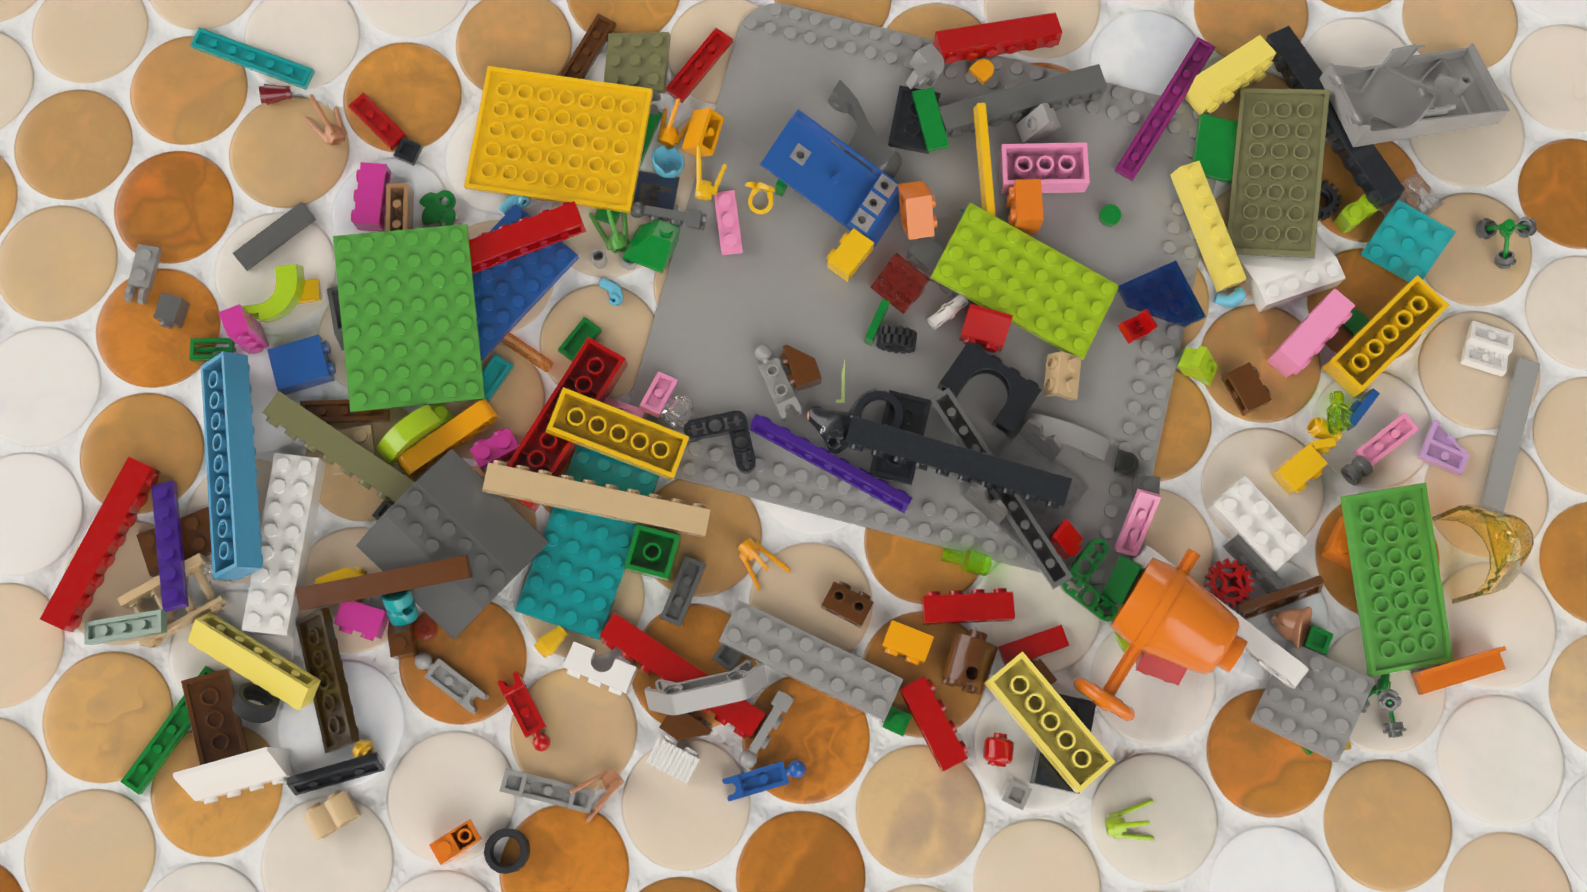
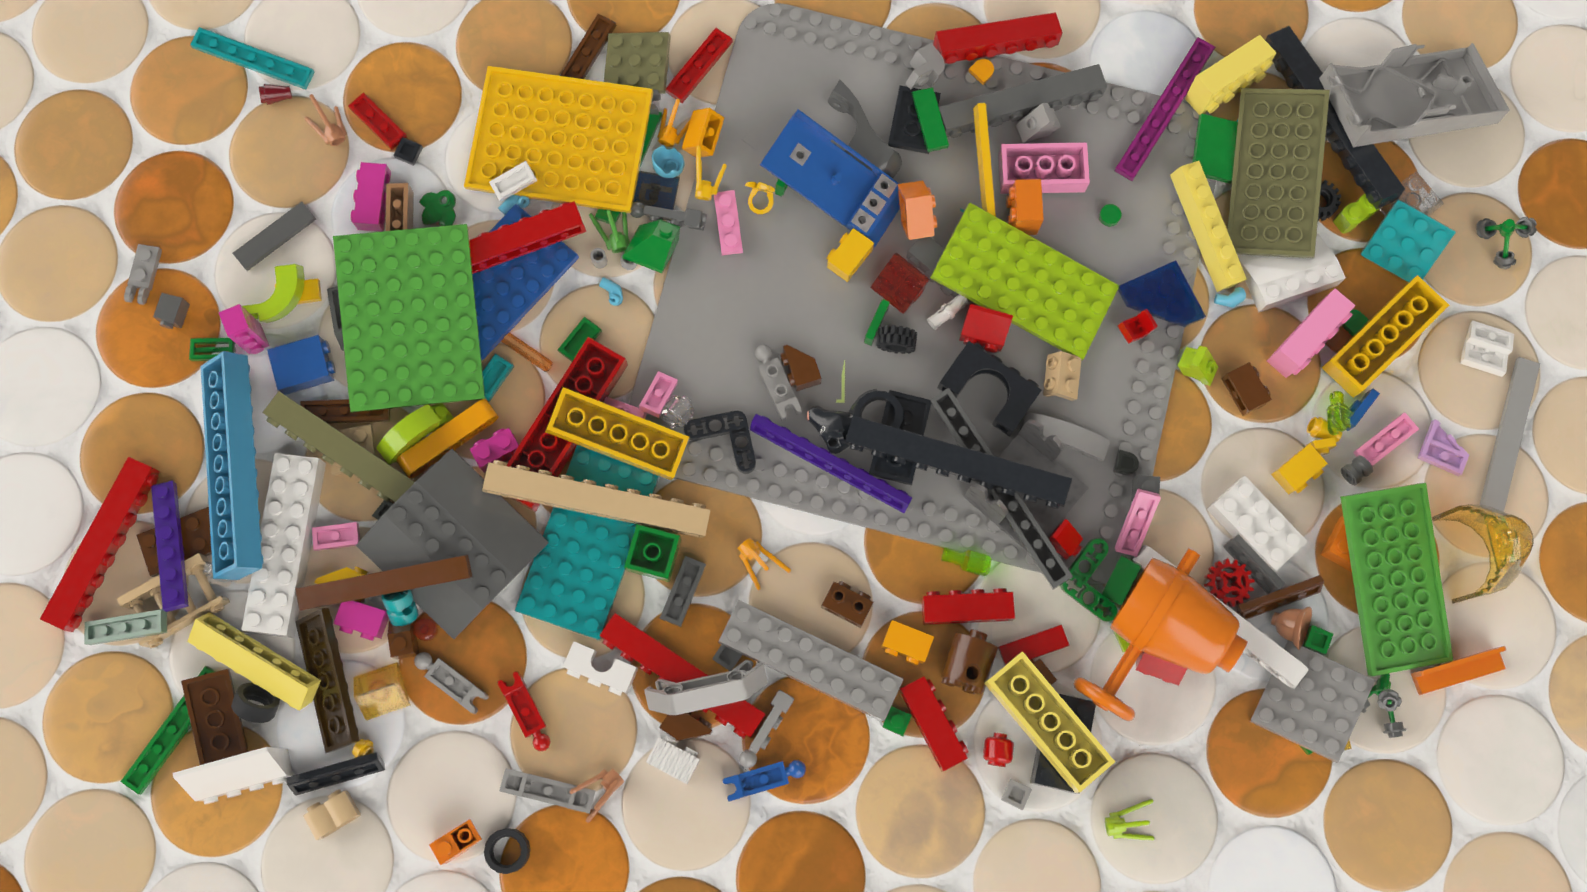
yellow cone [533,625,568,658] -> none
none -> bright pink plate [312,522,360,551]
none -> clear yellow slope [353,662,411,721]
none -> white tile [489,161,538,202]

